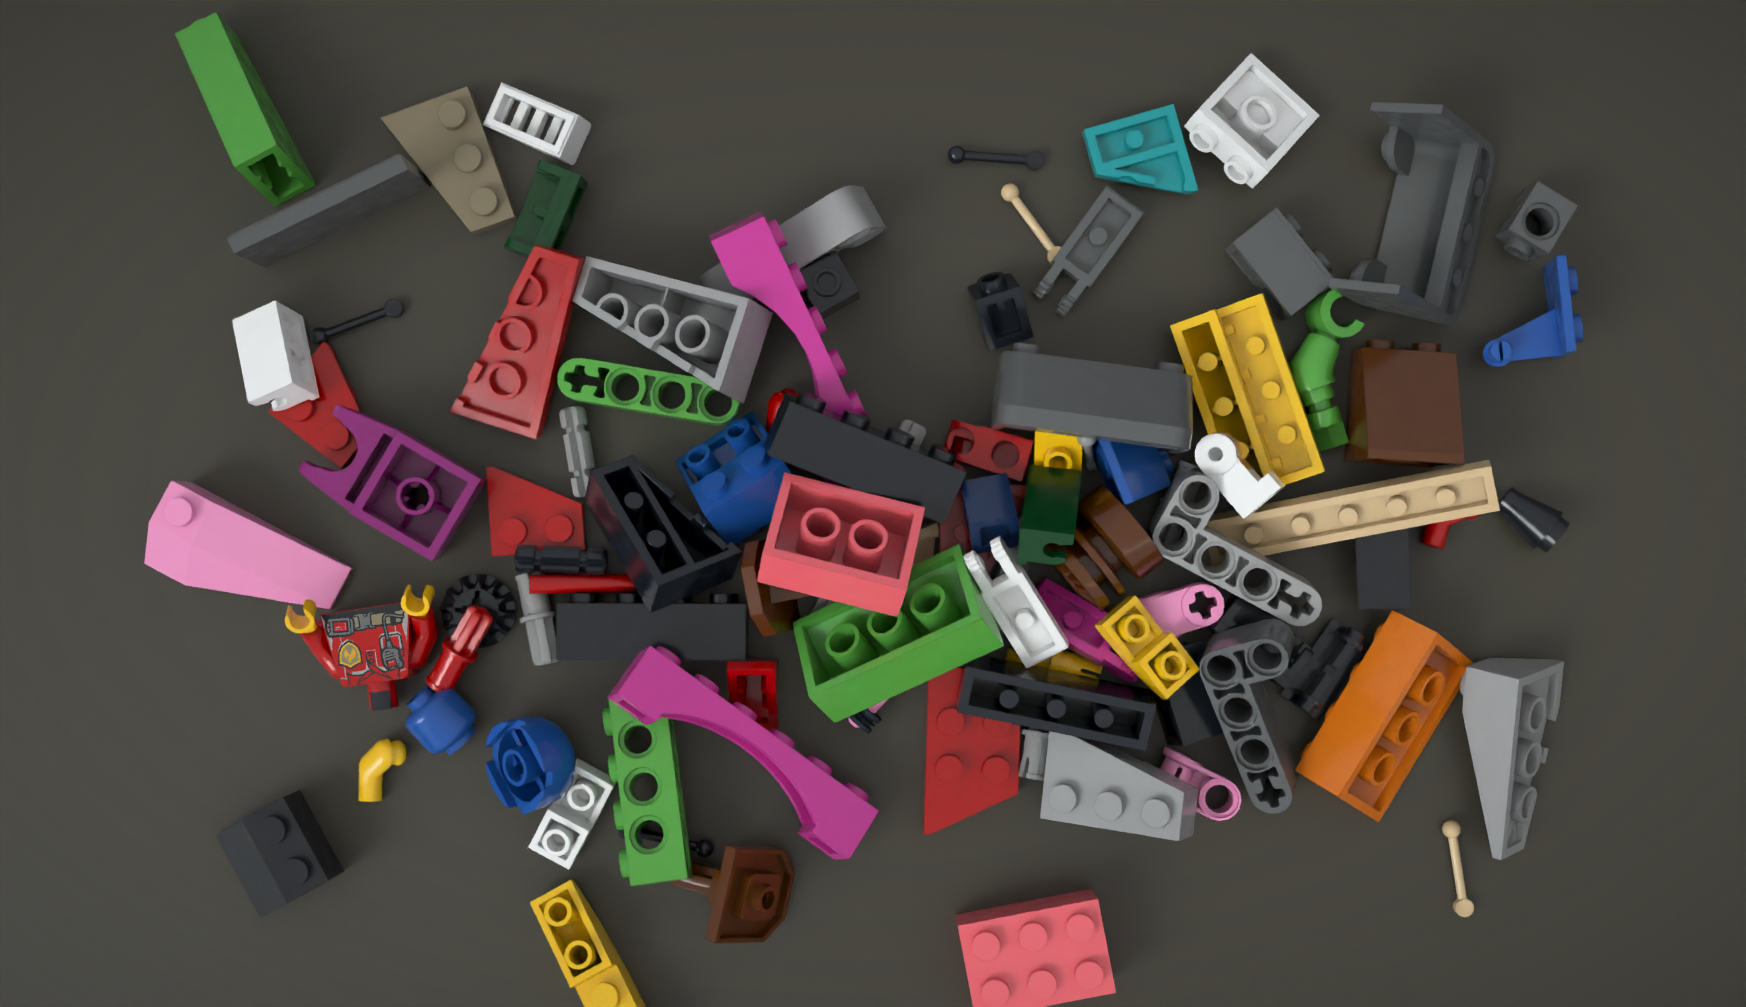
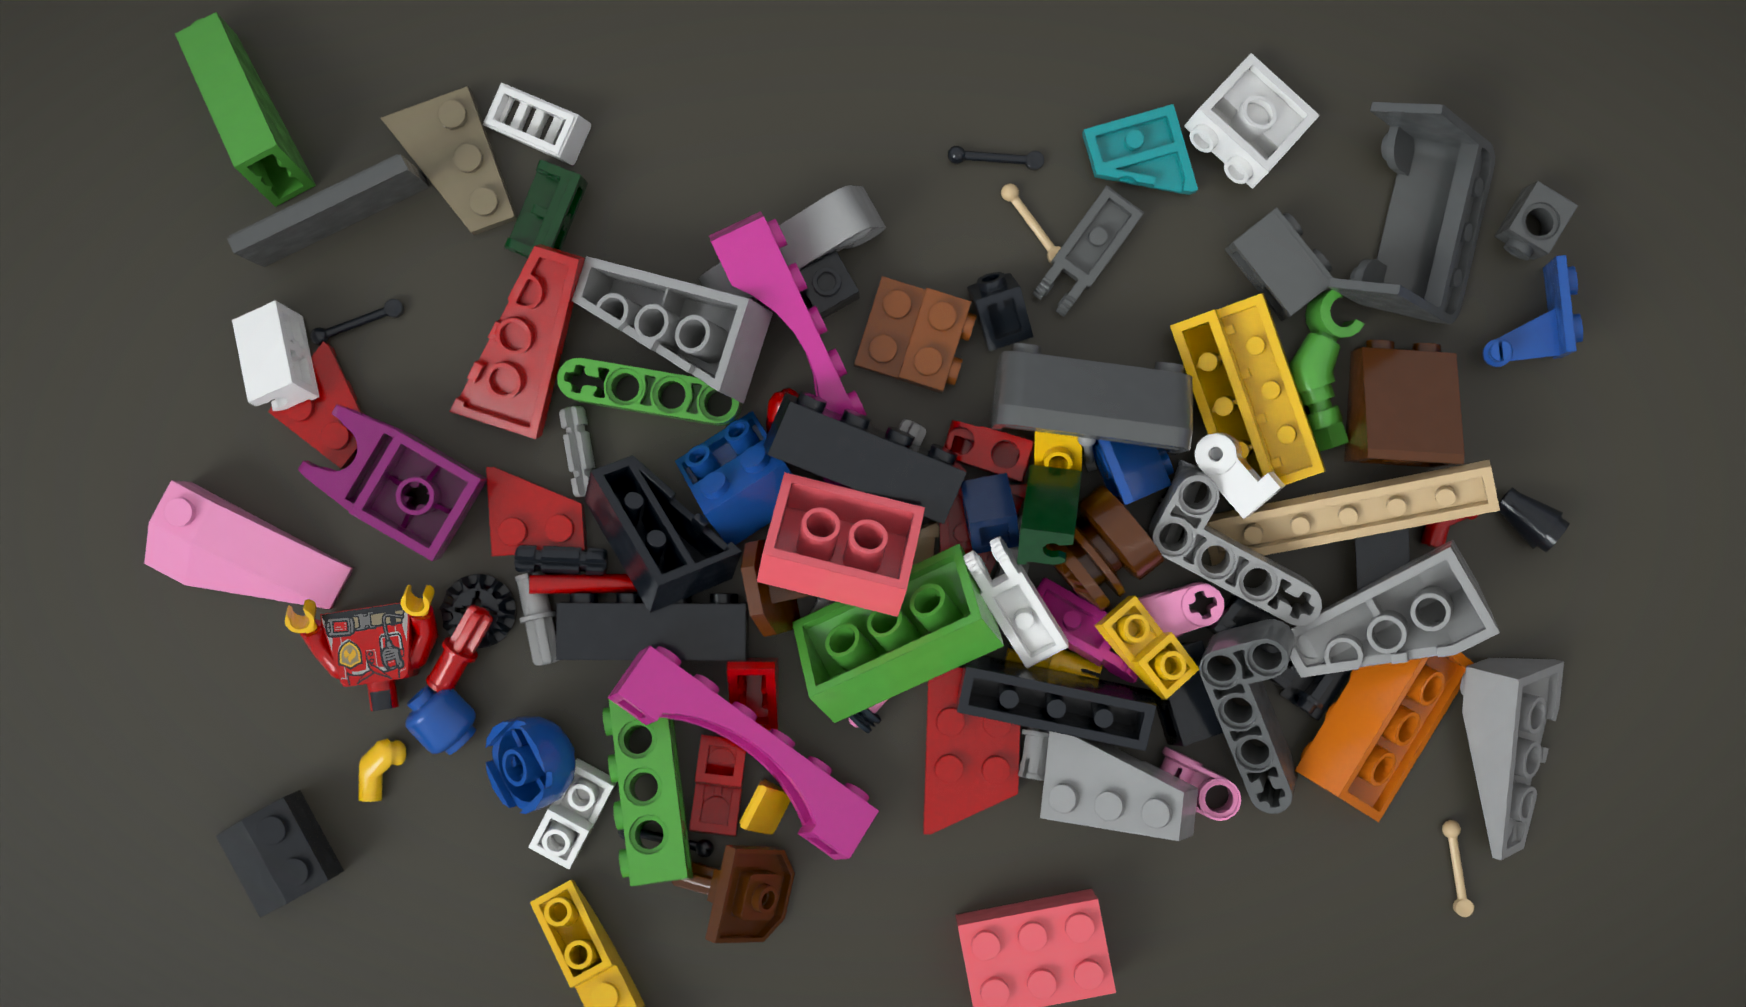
none -> red slope [689,735,747,837]
none -> yellow slope [739,779,790,835]
none -> dark orange plate [854,276,977,394]
none -> light grey wedge [1290,540,1500,678]

